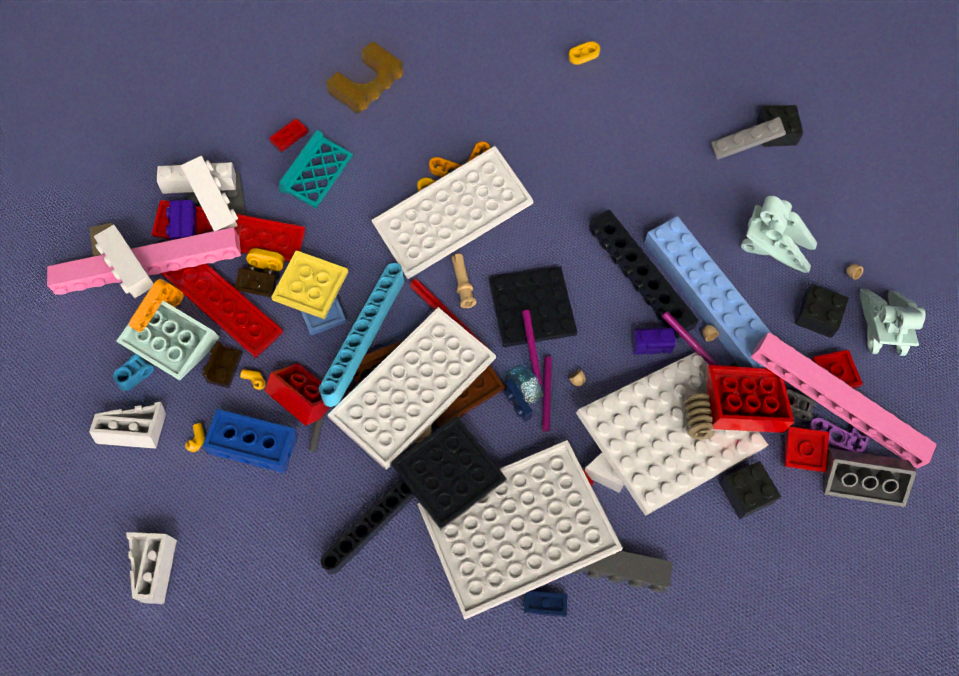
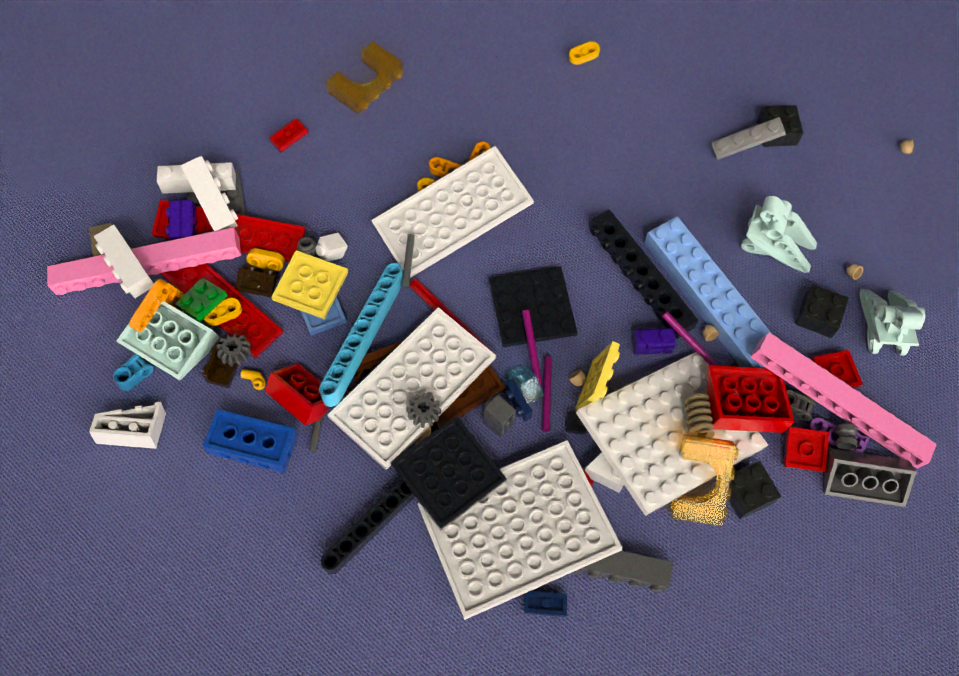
white wedge [126,532,177,604] -> none
yellow arm [185,423,206,452] -> none
teal fence [279,130,353,209] -> none
tan pin [451,254,477,308] -> none
none -> green plate [175,278,228,322]
none -> yellow plate [204,298,242,326]
none -> dark grey gear [217,332,251,367]
none -> dark grey cone [297,237,316,257]
none -> white brick [316,233,348,262]
none -> dark grey bar [401,234,415,288]
none -> dark grey gear [406,392,441,428]
none -> dark grey brick [483,395,516,437]
none -> black plate [566,411,587,435]
none -> light yellow plate [575,341,620,411]
none -> clear yellow arch [669,434,738,526]
none -> dark grey wheel [836,424,858,450]
none -> tan hinge [900,139,914,154]

